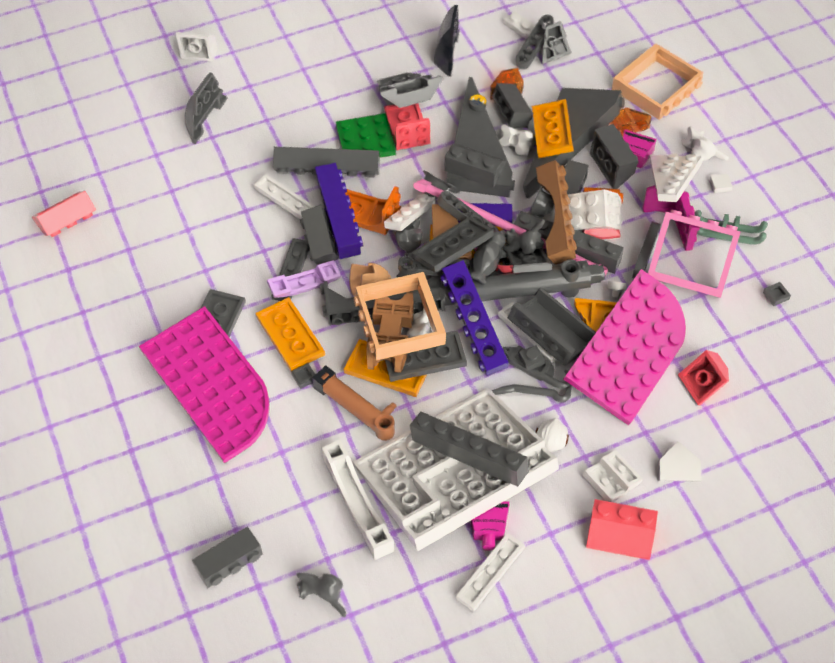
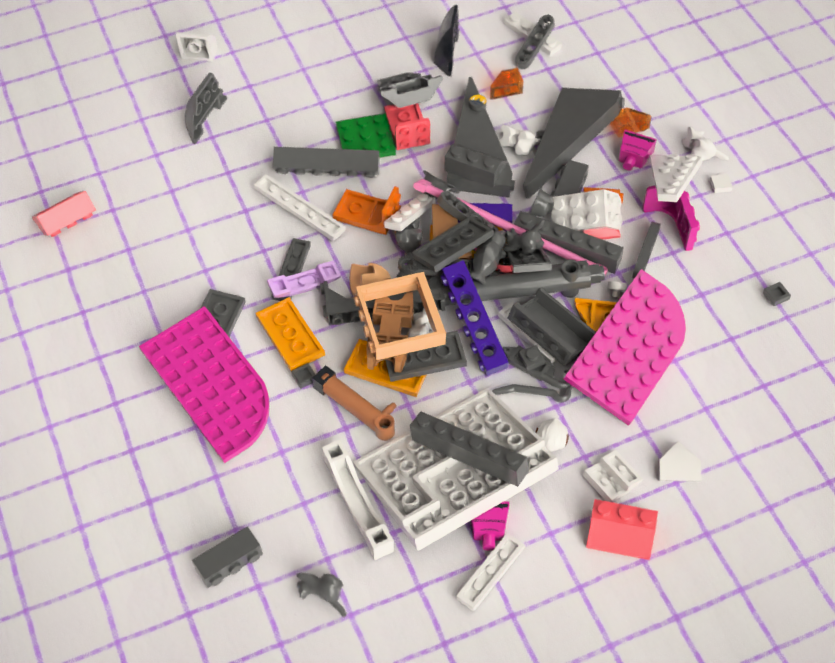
dark grey brick [300,205,339,265] -> none
dark purple brick [315,163,363,259] -> none
dark grey brick [492,83,533,128] -> none
light orange plate [532,99,574,158] -> none
medium nougat arch [536,160,577,264] -> none
slope [542,21,571,64] -> none
dark grey slope [590,124,638,189] -> none
light nougat window [612,43,703,120] -> none
bright pink window [648,210,740,298] -> none
coral slope [678,350,729,406] -> none
sand green piece [694,210,768,245] -> none

